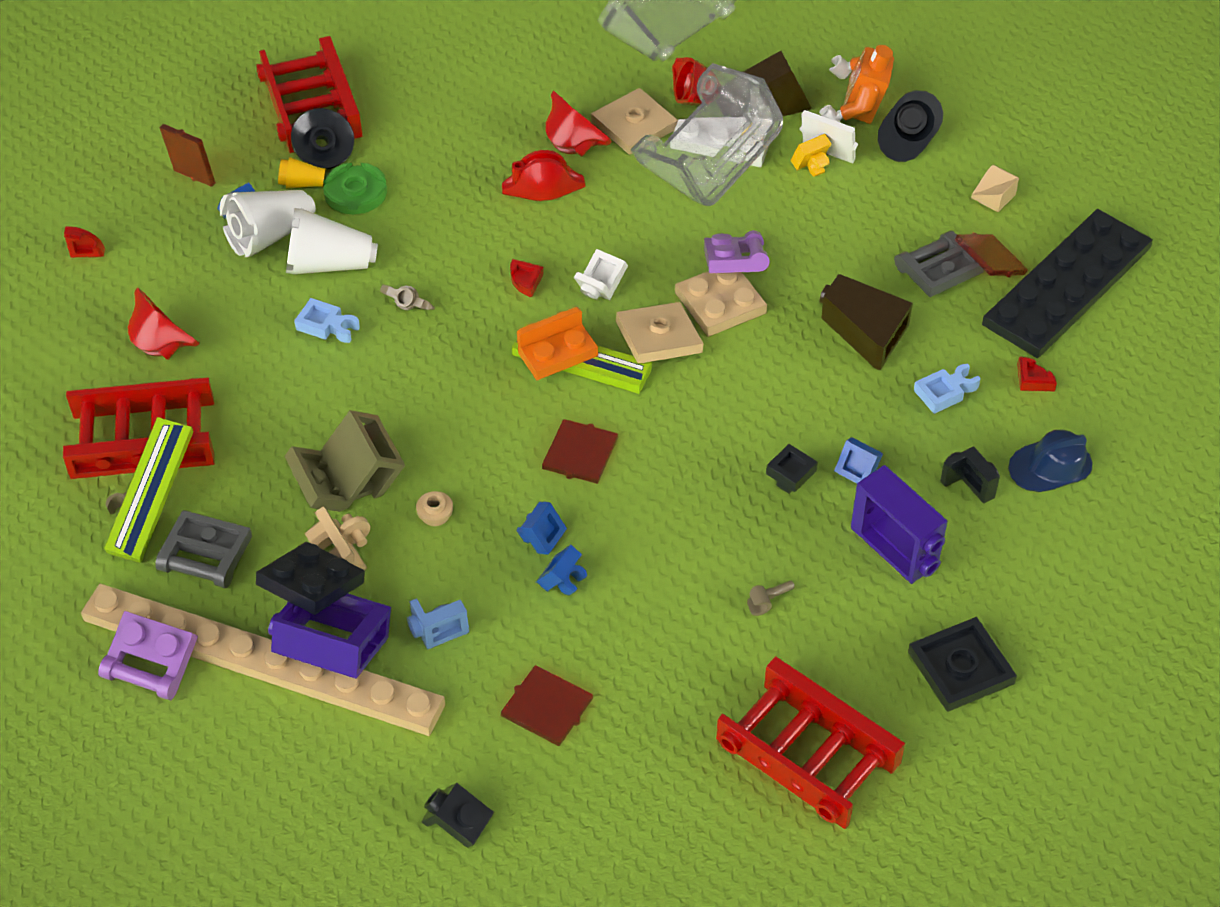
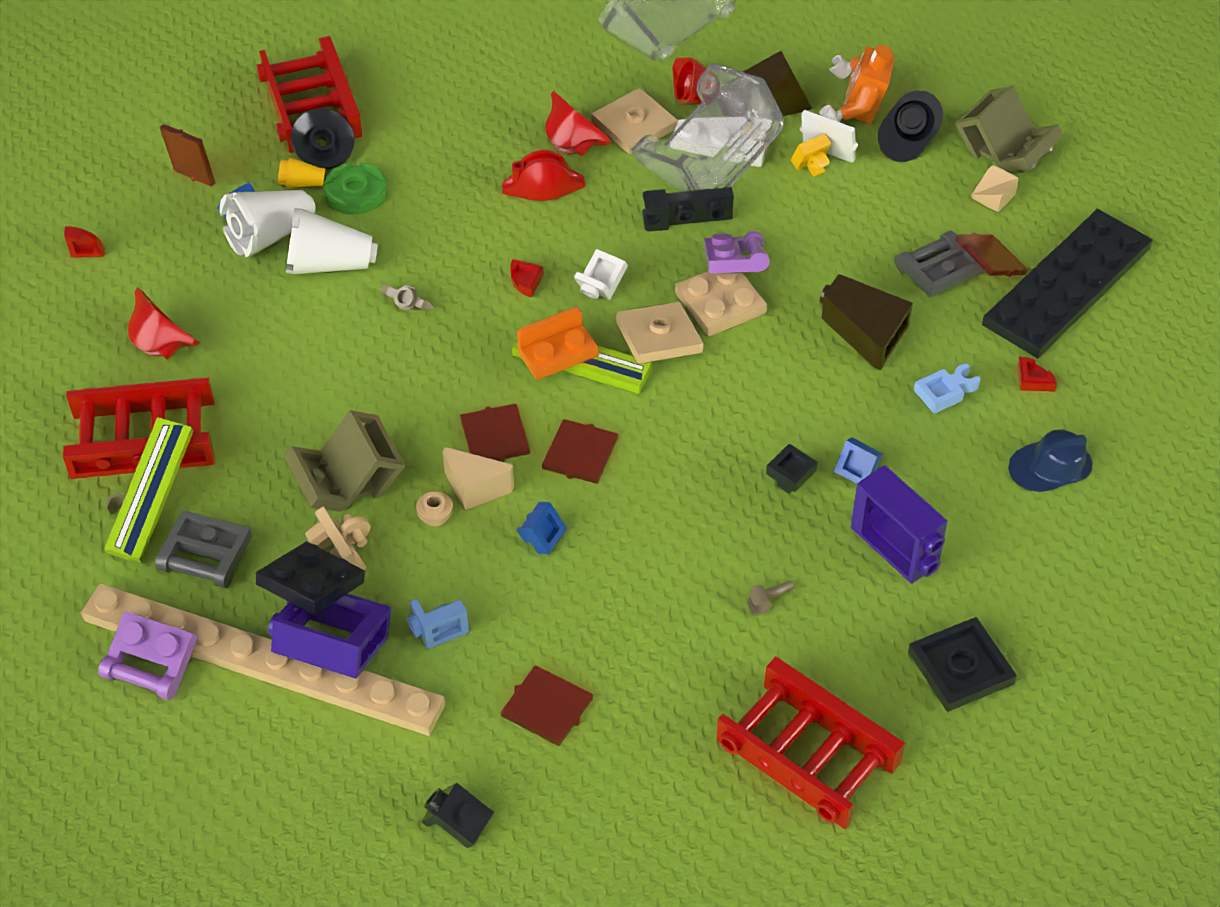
light blue plate [294,298,360,343] -> none
blue tile [536,545,588,596] -> none
black bracket [940,446,1000,504] -> none
none -> tan slope [442,447,514,510]
none -> clear red piece [460,404,530,462]
none -> black plate [642,187,734,232]
none -> olive piece [955,86,1064,173]

